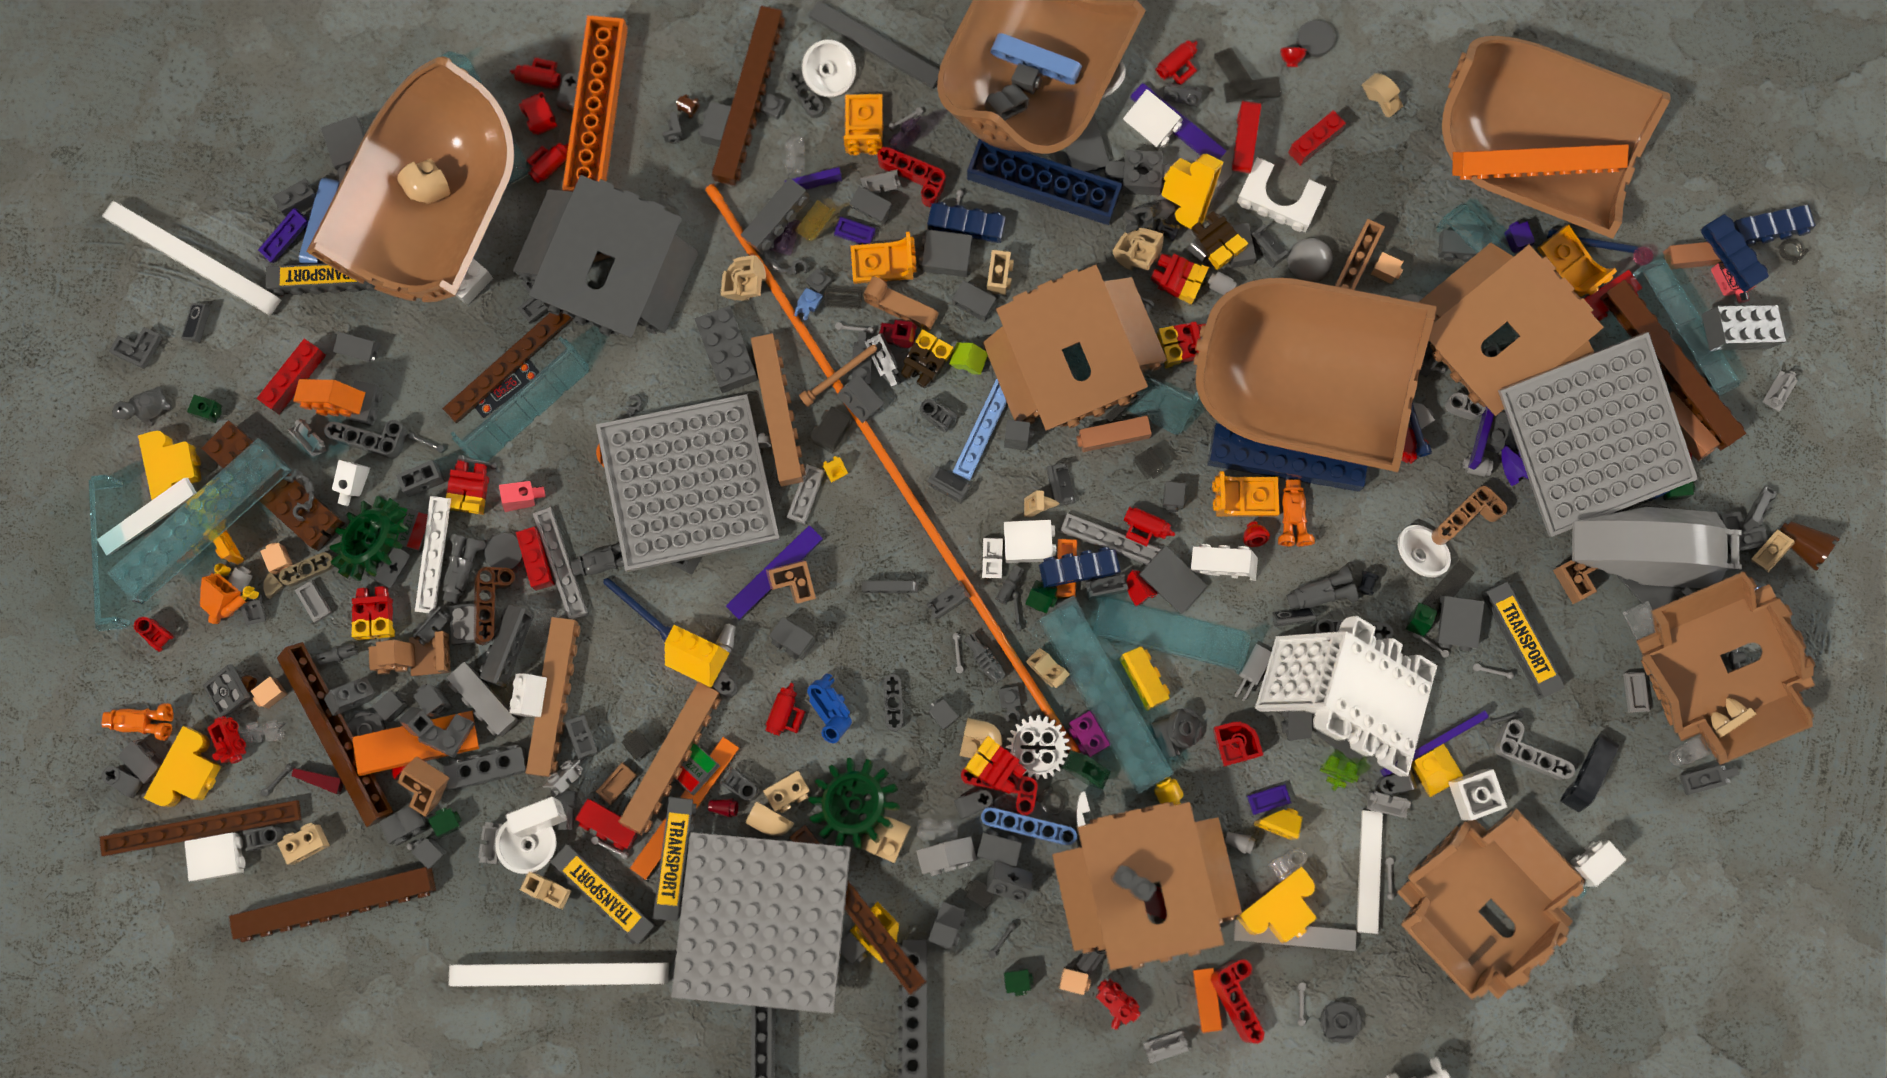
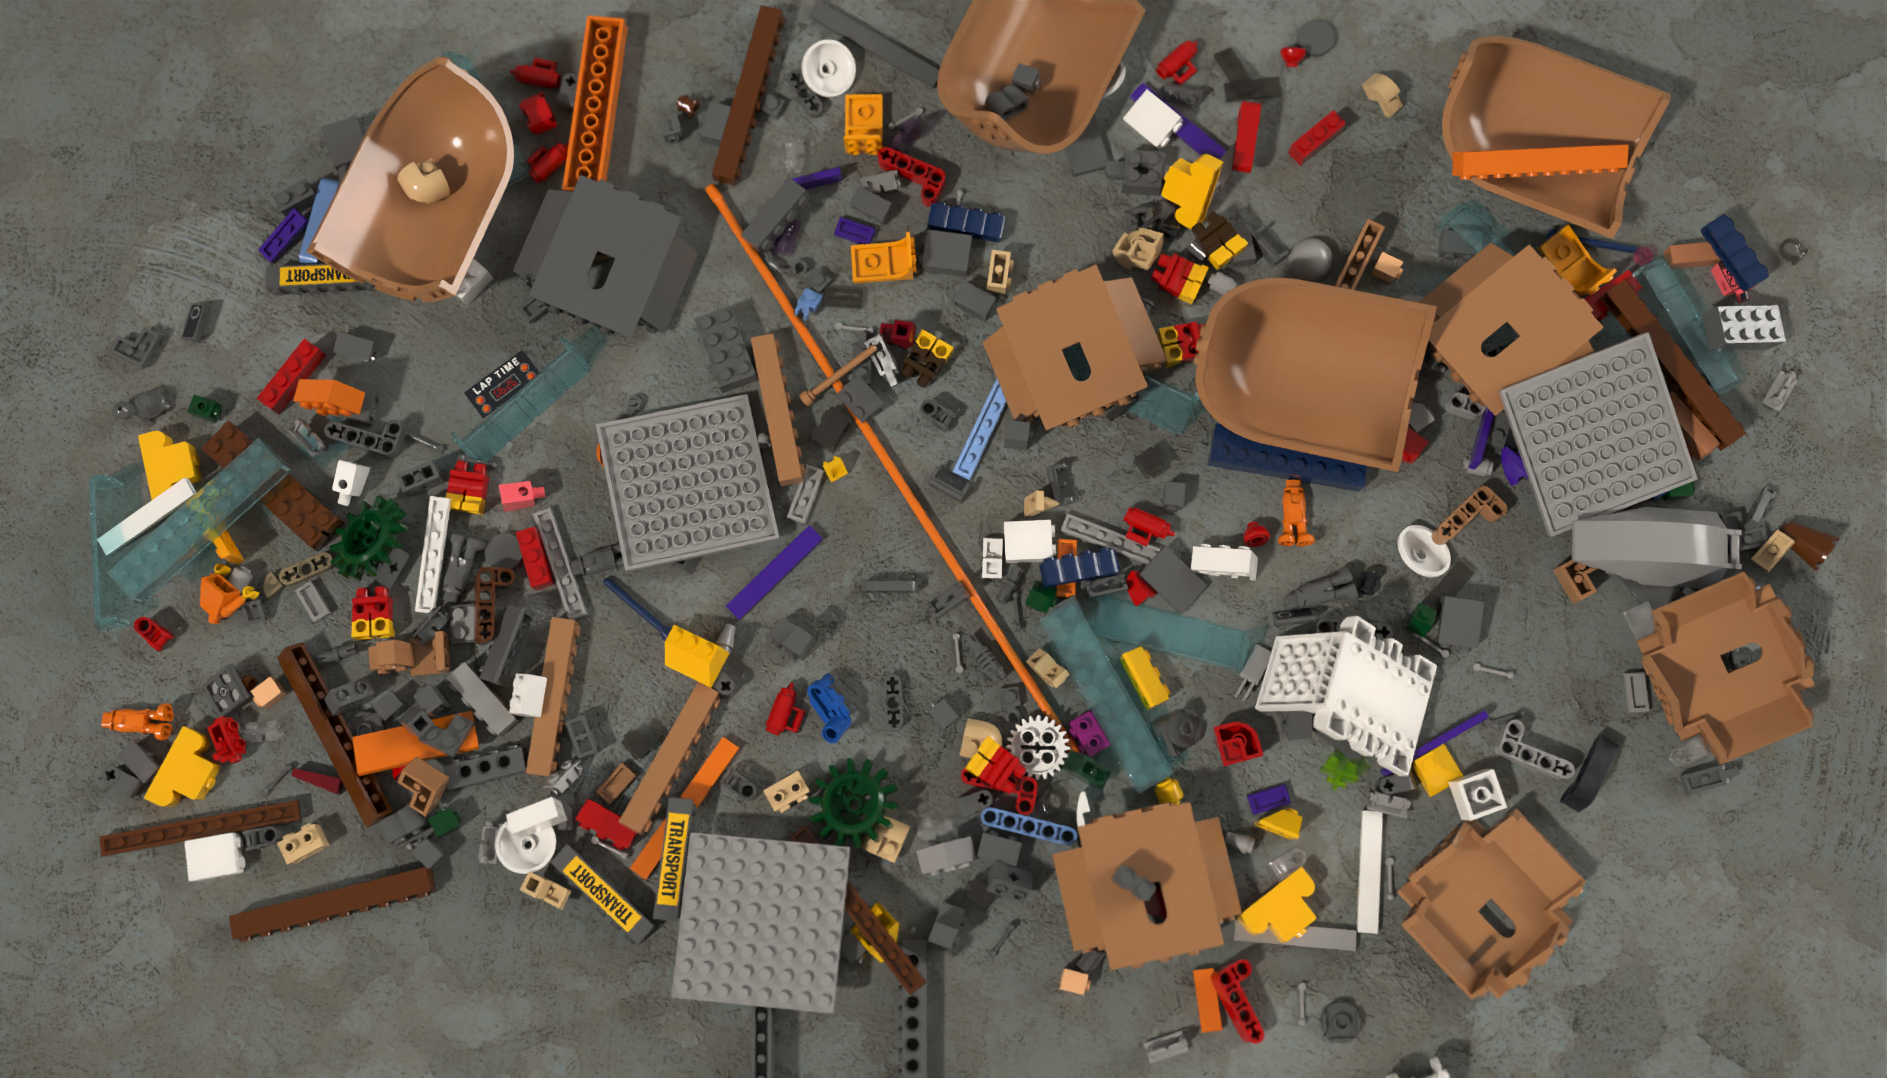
white beam [102,201,281,316] -> none
light nougat brick [260,543,293,575] -> none
dark grey piece [280,465,315,521] -> none
tile [396,506,428,552] -> none
reddish brown plate [442,313,574,424] -> none
white beam [449,963,669,986] -> none
tile [676,744,720,796] -> none
dark red cone [708,798,739,818] -> none
tan brick [721,255,766,301] -> none
tan brick [746,802,795,837] -> none
medium nougat brick [766,560,816,604] -> none
clear yellow panel [795,200,836,242] -> none
medium nougat beam [863,276,939,331] -> none
lime piece [949,342,988,375] -> none
dark blue brick [967,139,1122,225] -> none
medium blue beam [990,33,1082,85] -> none
dark green brick [1003,969,1034,996] -> none
nougat brick [1076,416,1152,452] -> none
red brick [1096,979,1141,1030] -> none
light orange bracket [1212,471,1279,517] -> none
white arch [1237,157,1326,232] -> none
dark blue piece [1410,402,1432,458] -> none
brick [1482,582,1565,700] -> none
dark purple brick [1504,222,1535,254] -> none
white brick [1570,841,1626,887] -> none
tan tile [1712,698,1756,739] -> none
dark blue brick [1734,205,1815,247] -> none

